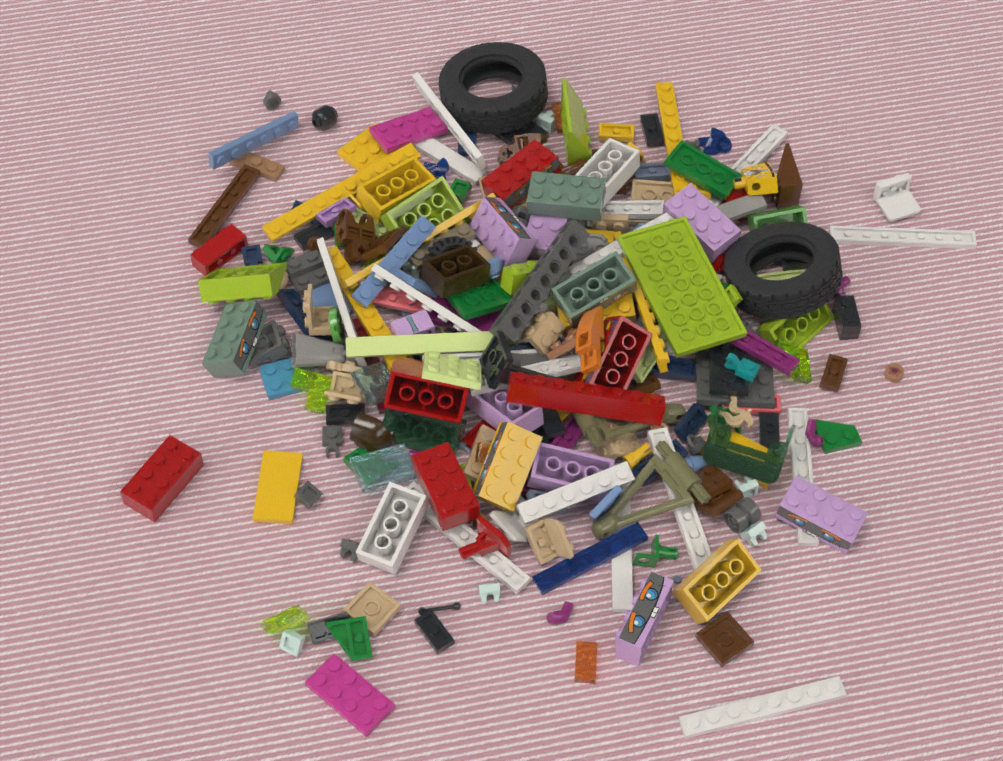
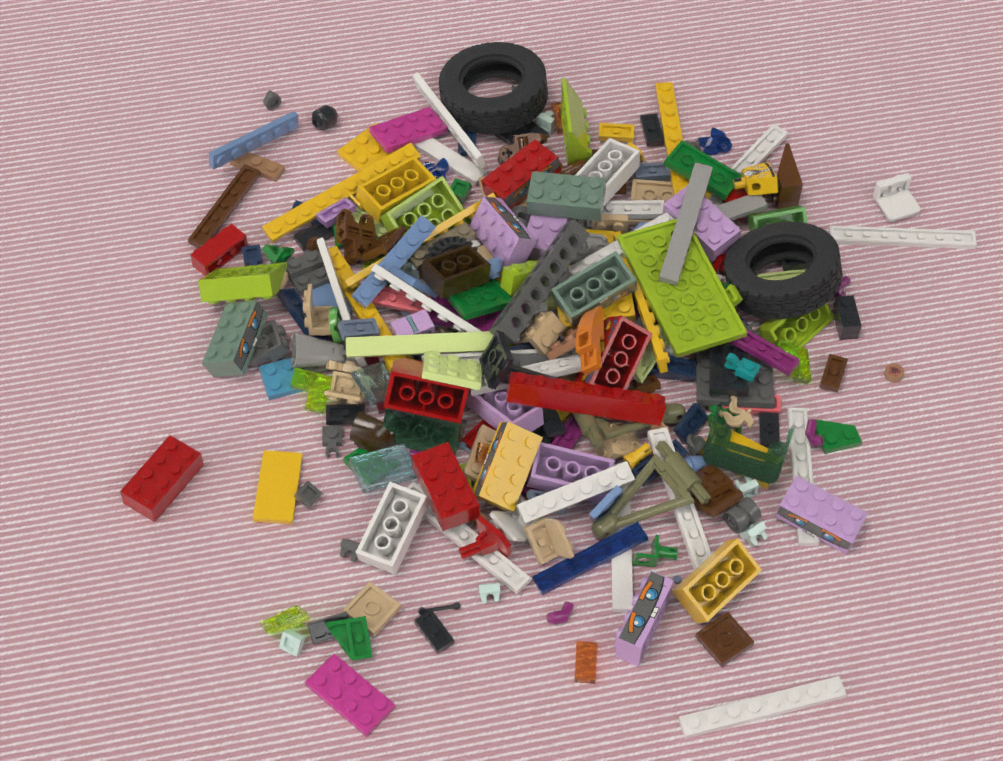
none -> sand blue plate [337,318,380,341]
none -> light grey tile [659,162,713,285]

